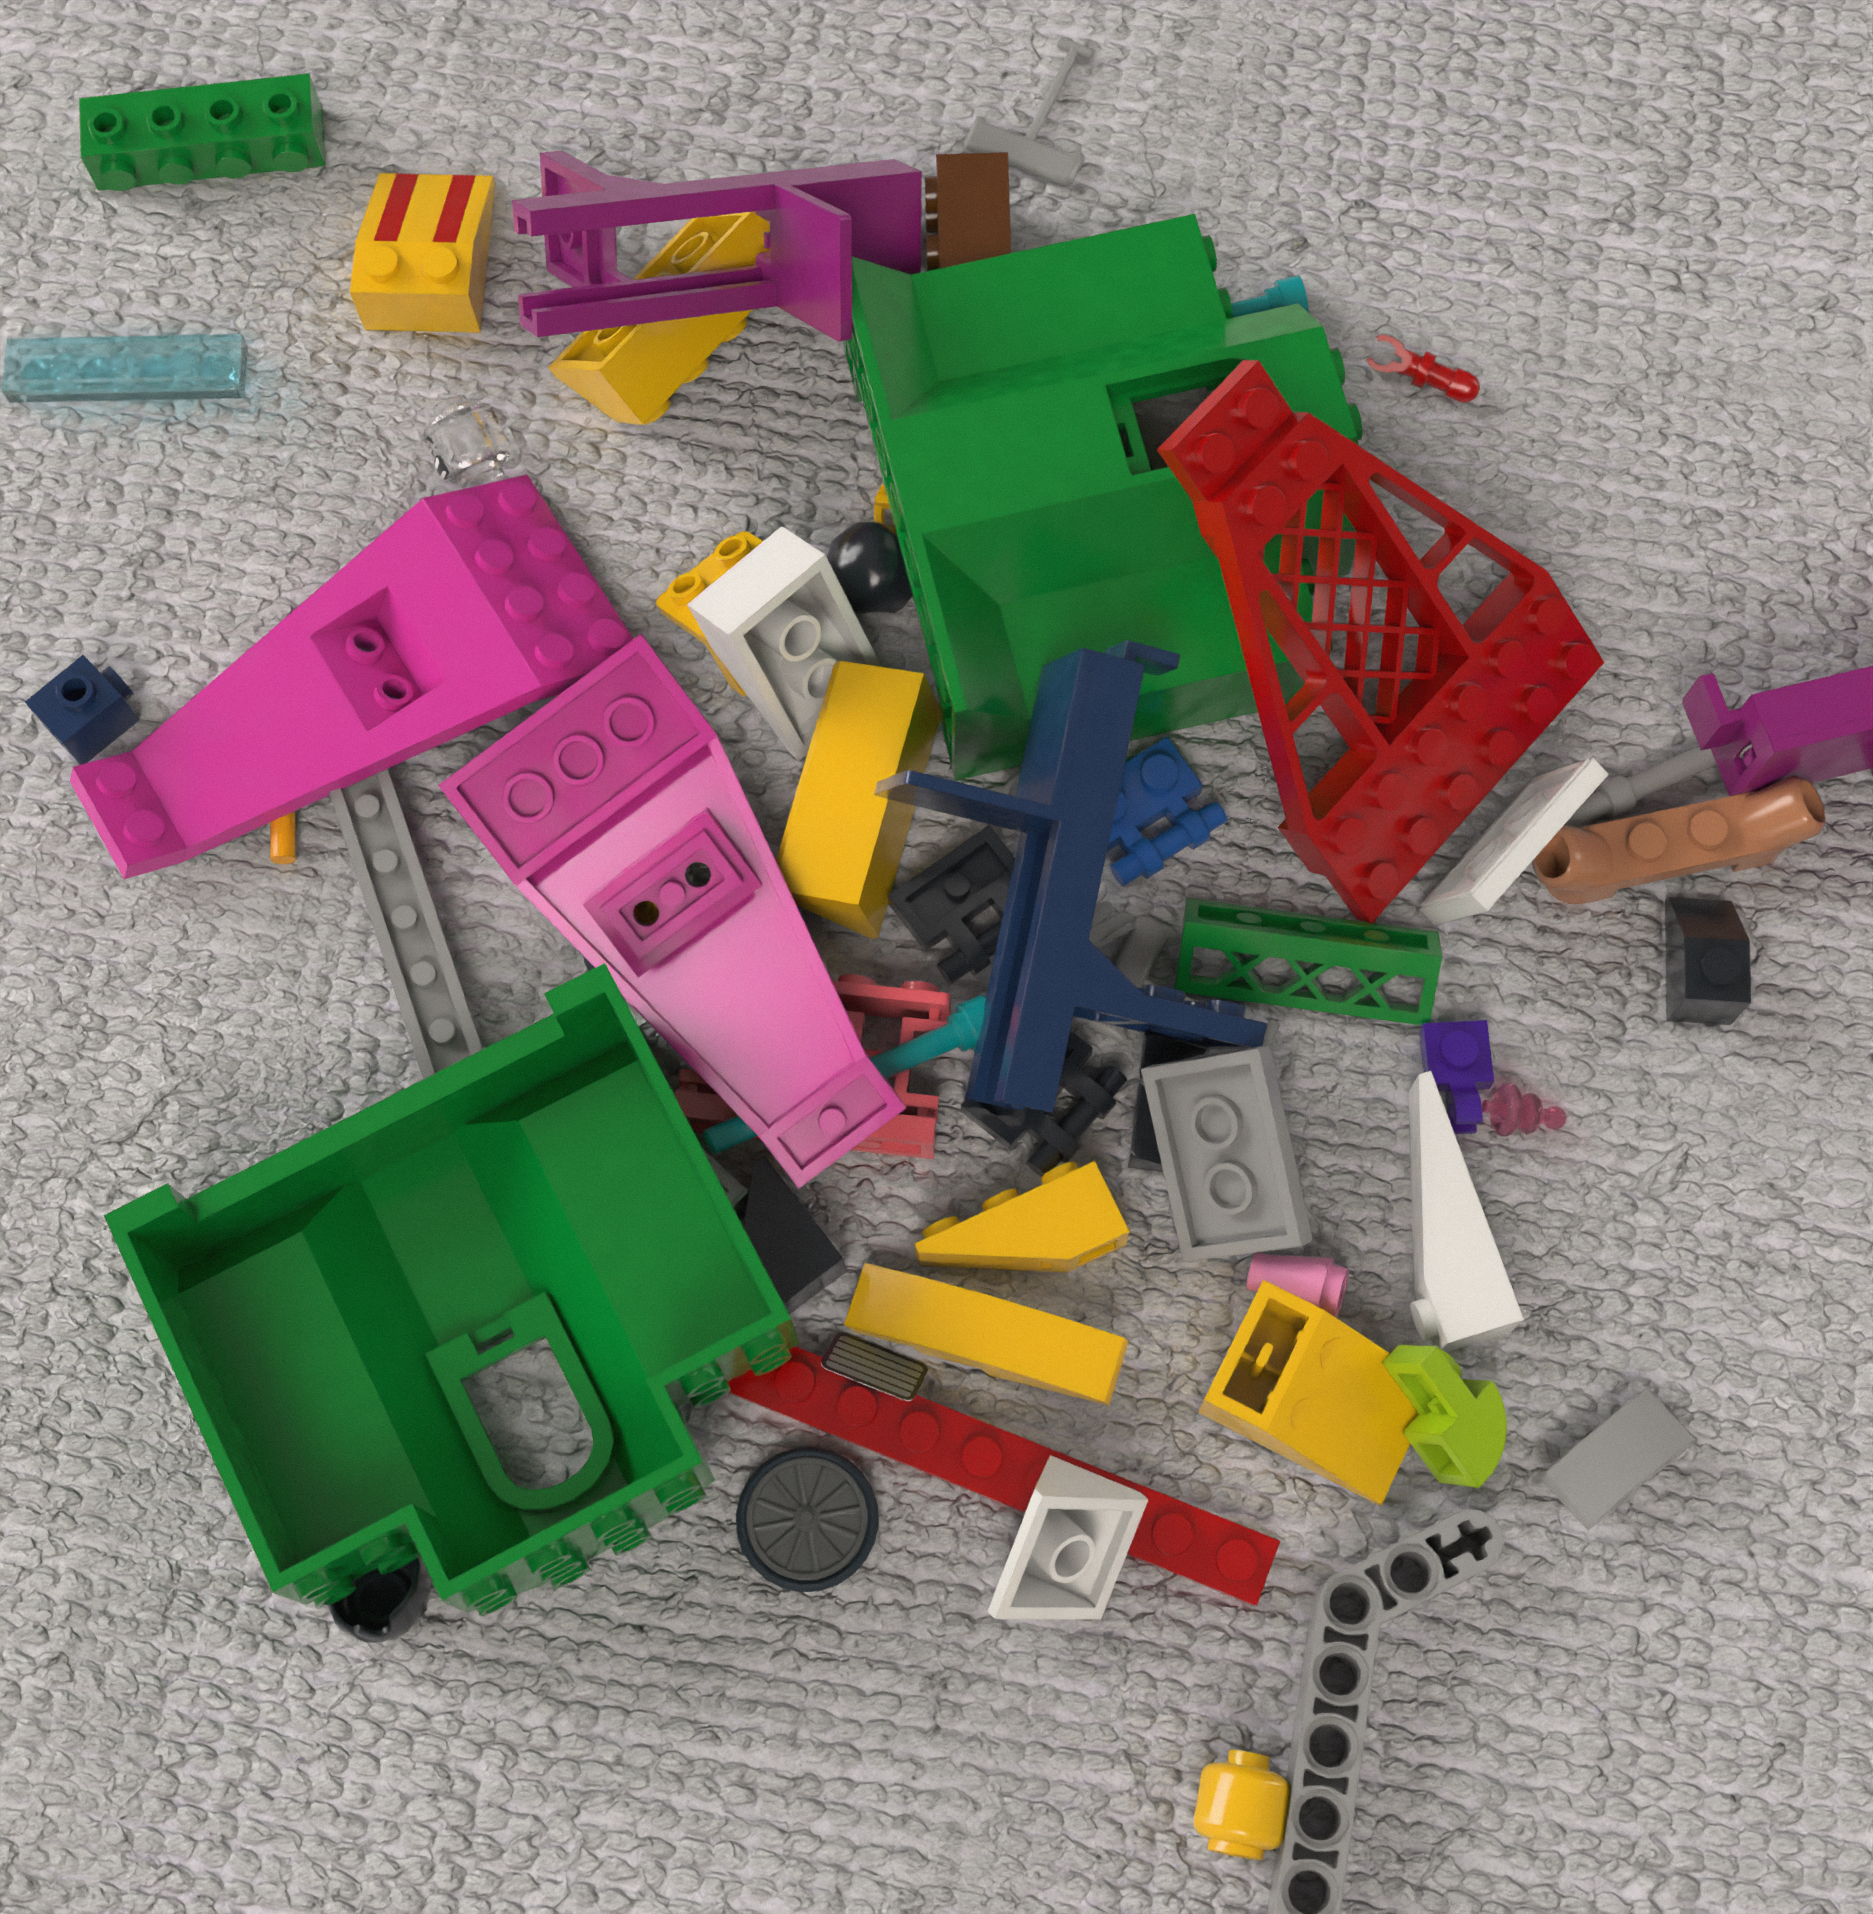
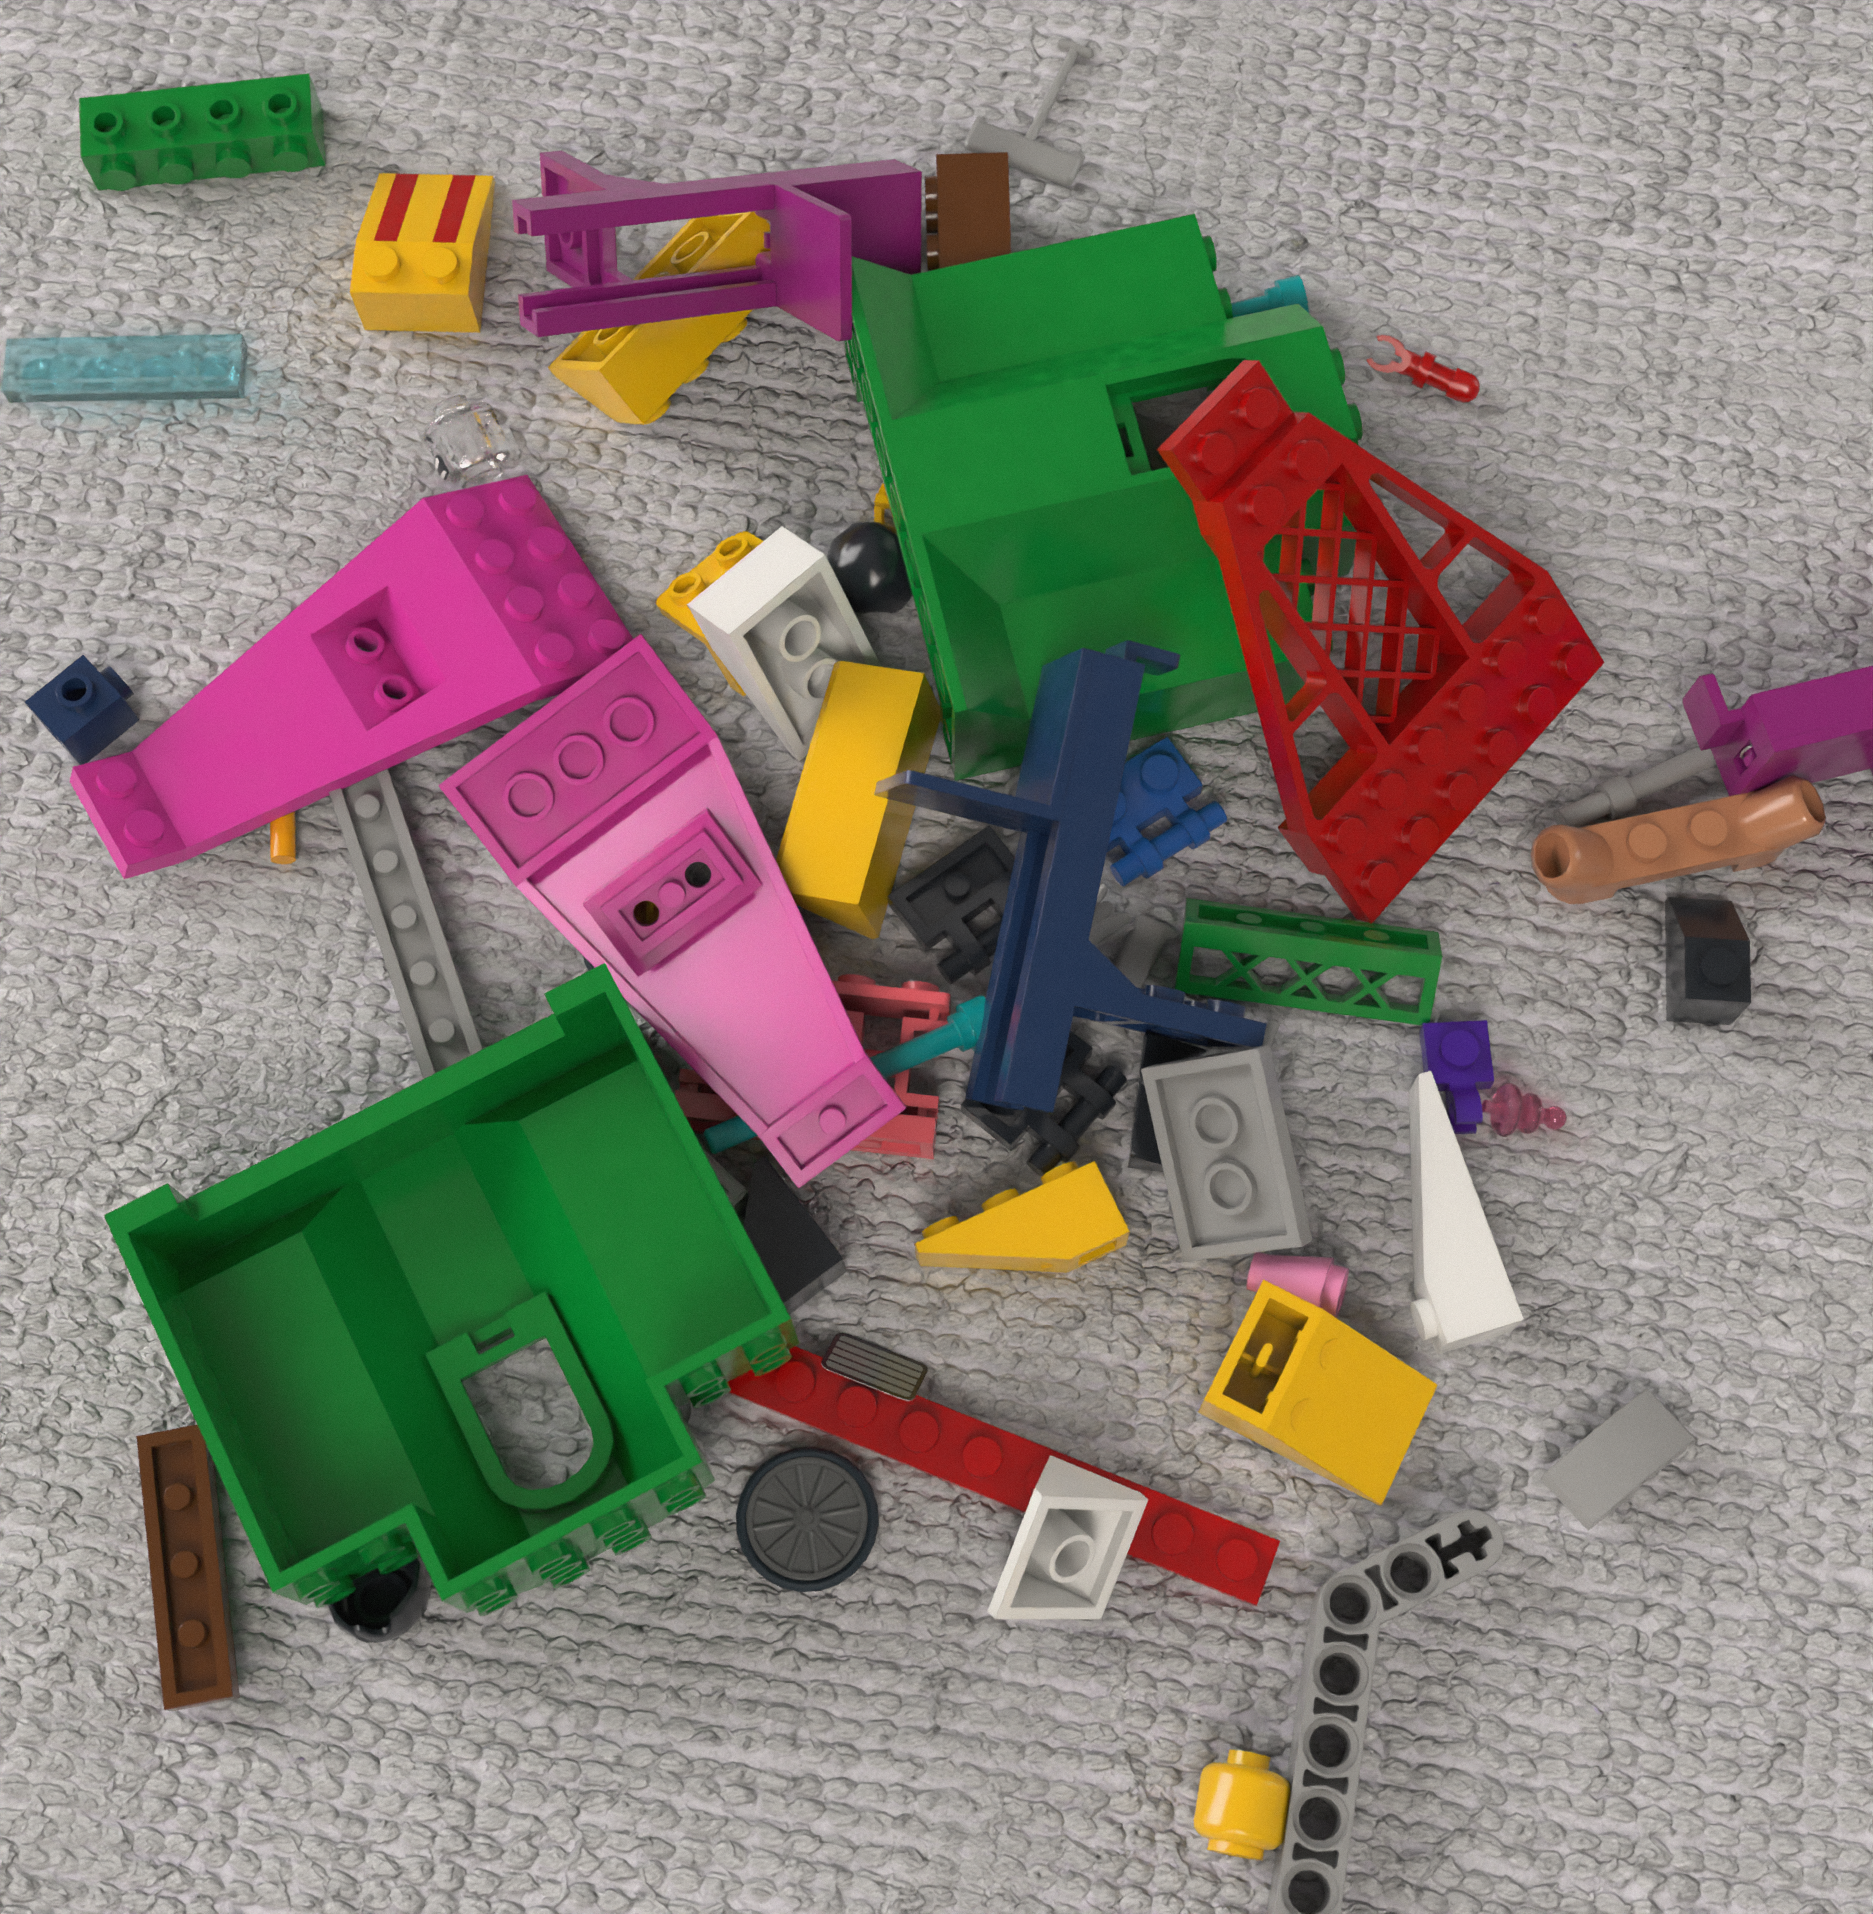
yellow slope [844,1263,1129,1405] -> none
lime brick [1382,1345,1507,1488] -> none
white tile [1419,758,1609,925] -> none
none -> reddish brown plate [136,1424,240,1712]

